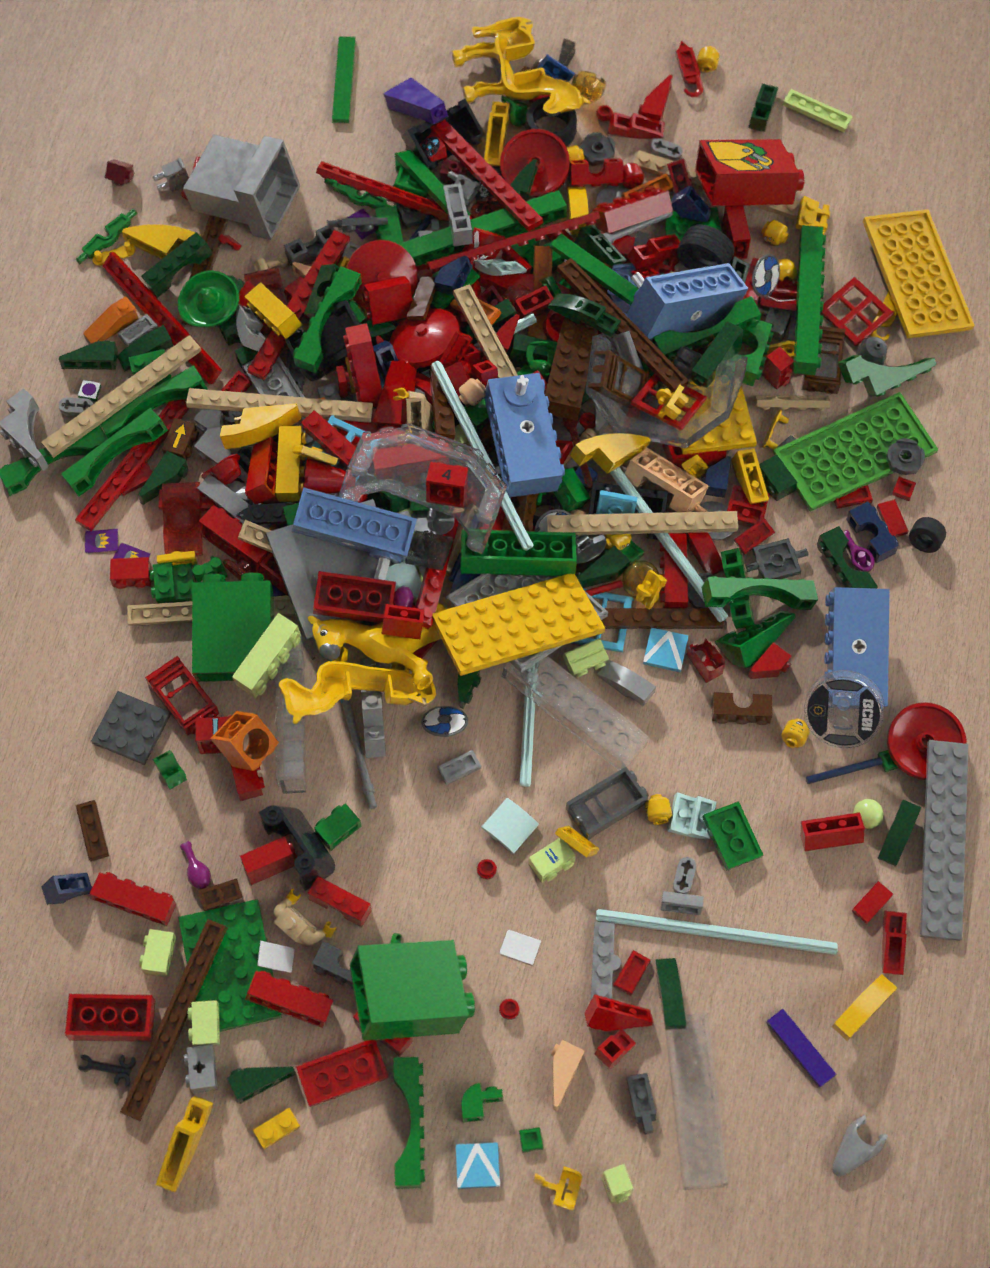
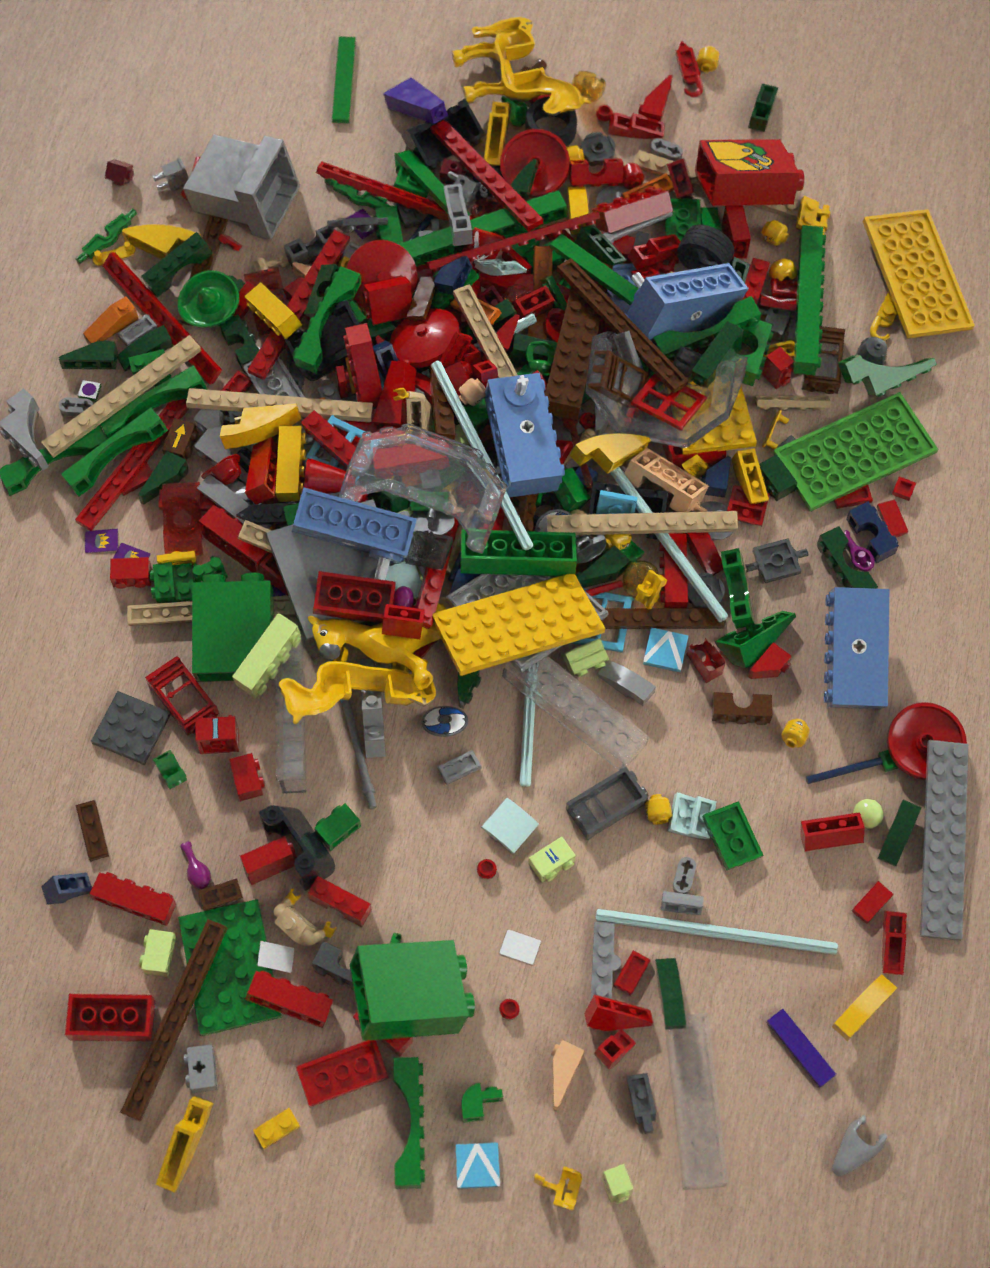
black bar [78,1055,136,1087] -> none
yellowish green brick [188,1000,220,1046] -> none
orange brick [210,711,279,771] -> none
clear red piece [223,558,252,581] -> none
dark green slope [227,1066,296,1104] -> none
light grey slope [236,305,265,352] -> none
yellow plate [292,445,338,465] -> none
slope [420,132,447,162] -> none
red brick [426,462,468,508] -> none
green tile [519,1127,543,1153] -> none
blue slope [538,54,575,82] -> none
dark green slope [548,293,621,337] -> none
yellow plate [554,826,600,858] -> none
clear smoke slope [558,39,576,67] -> none
yellow hips [656,385,689,420] -> none
dark blue slope [671,185,712,222] -> none
green arch [701,576,818,610] -> none
red plate [734,518,775,555] -> none
shield [752,254,780,297] -> none
yellowish green plate [783,89,853,132] -> none
piece [804,670,885,749] -> none
red window [820,277,894,346] -> none
dark grey plate [886,439,925,475] -> none
black tyre [909,517,947,553] -> none

